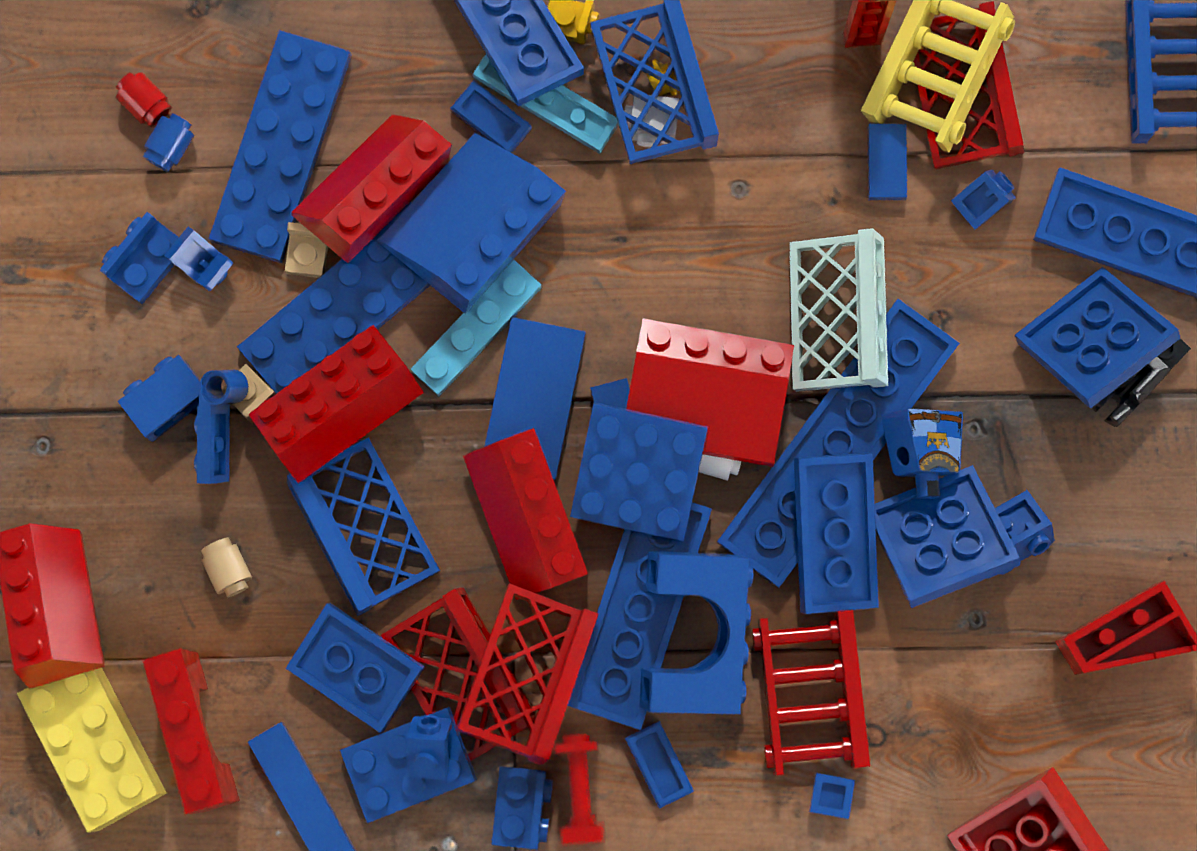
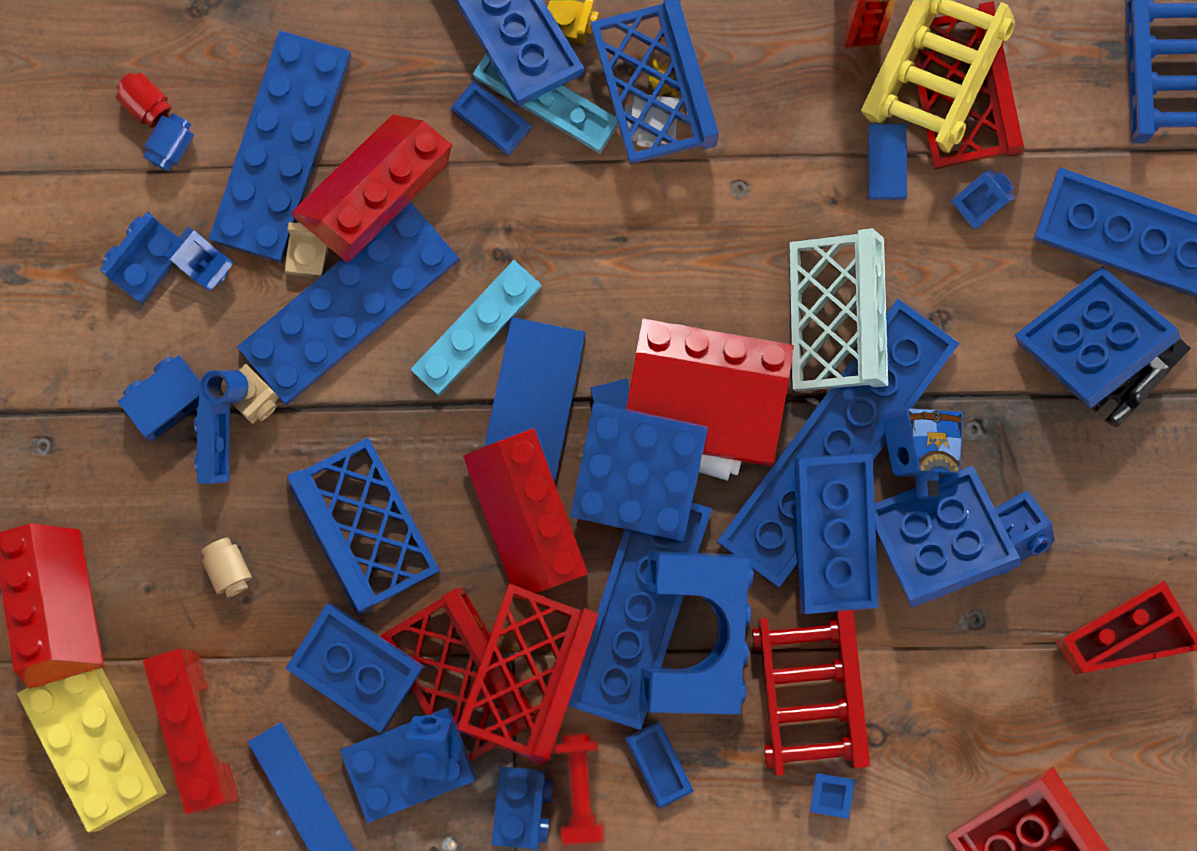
red brick [248,325,424,483] -> none
blue slope [378,133,566,314] -> none

